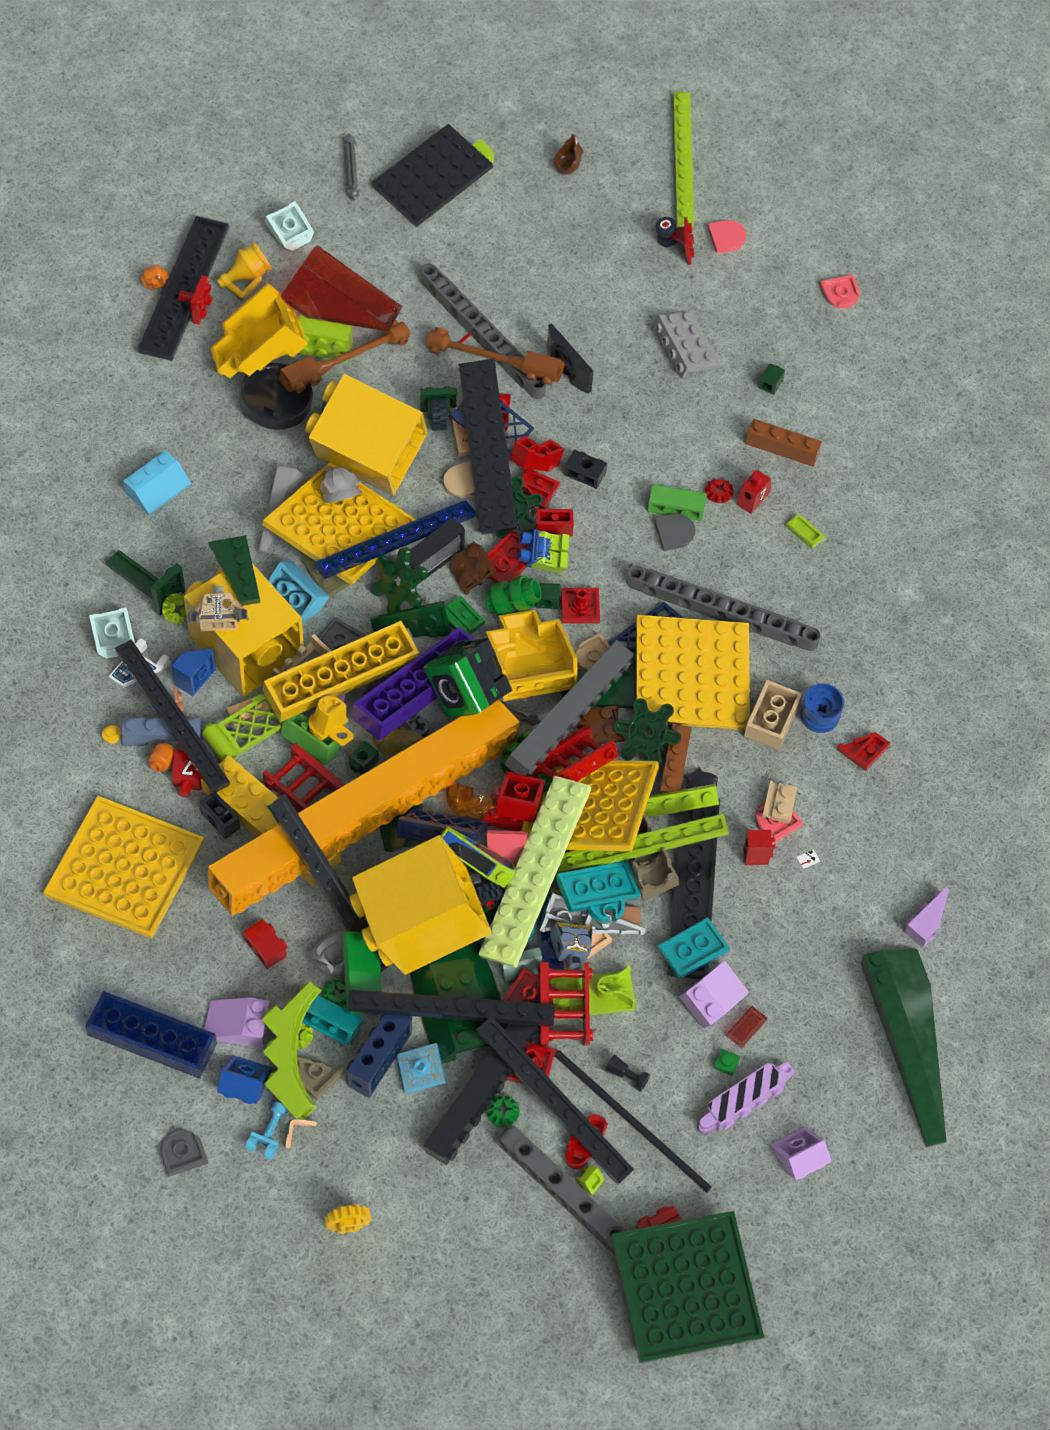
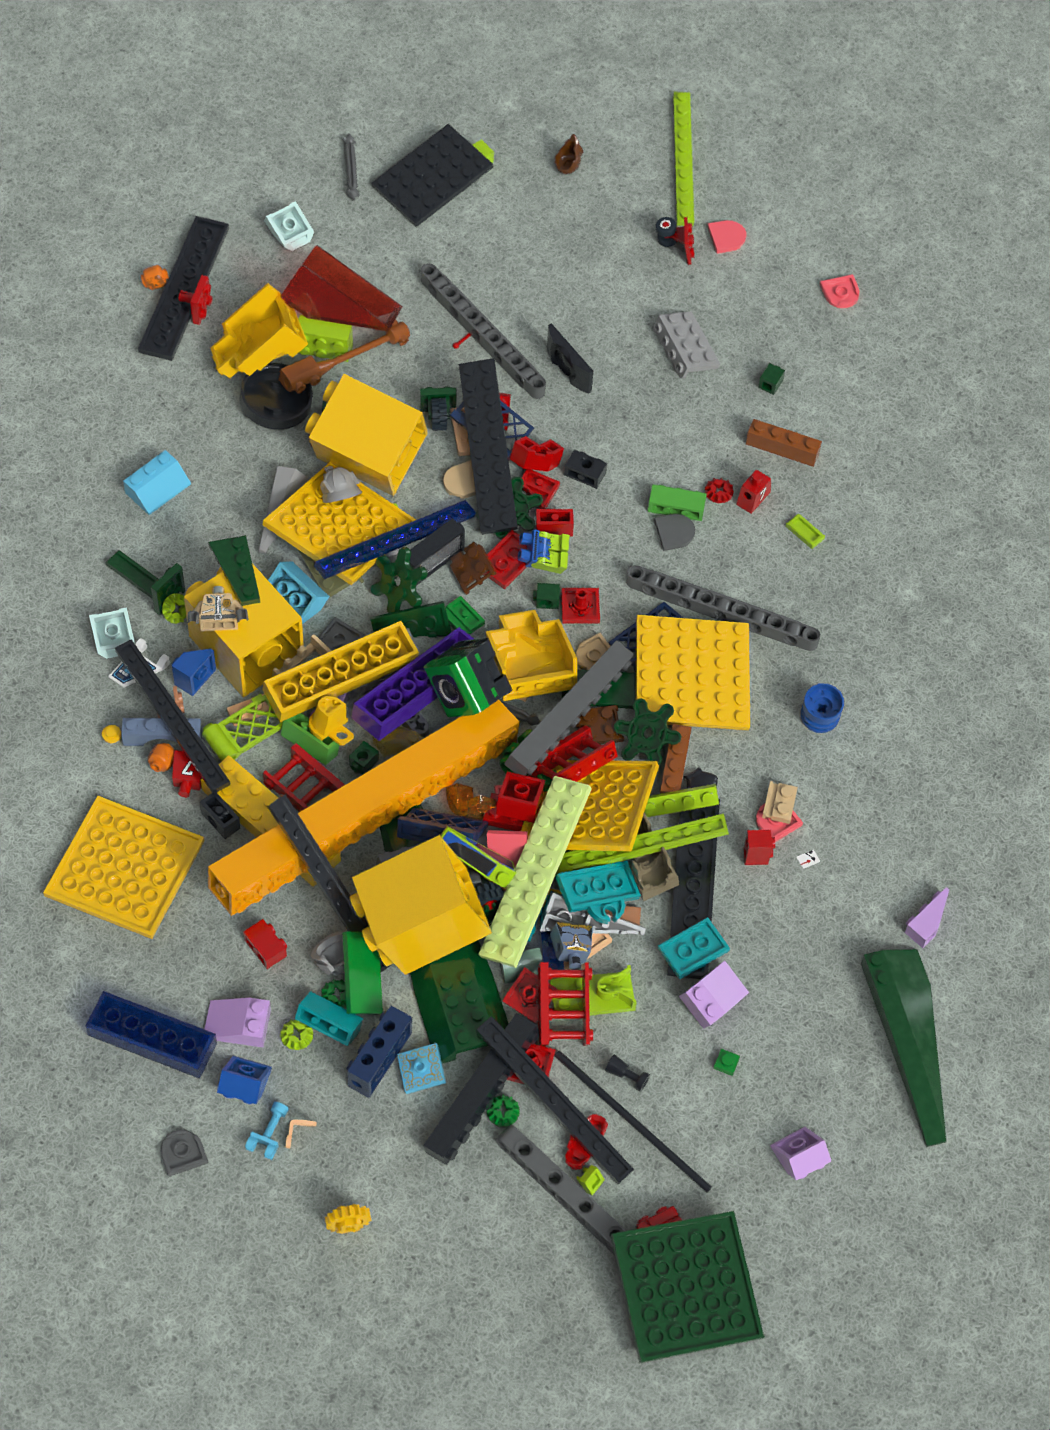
yellow piece [217,242,272,301] -> none
lime arch [262,981,322,1120] -> none
dark tan wing [266,1056,345,1100] -> none
black plate [347,989,555,1027] -> none
dark orange bar [426,327,565,385] -> none
green piece [484,576,542,615] -> none
lavender hinge [698,1062,795,1134] -> none
clear red tile [726,1006,768,1049] -> none
tan brick [744,680,803,750] -> none
red wing [837,732,890,771] -> none

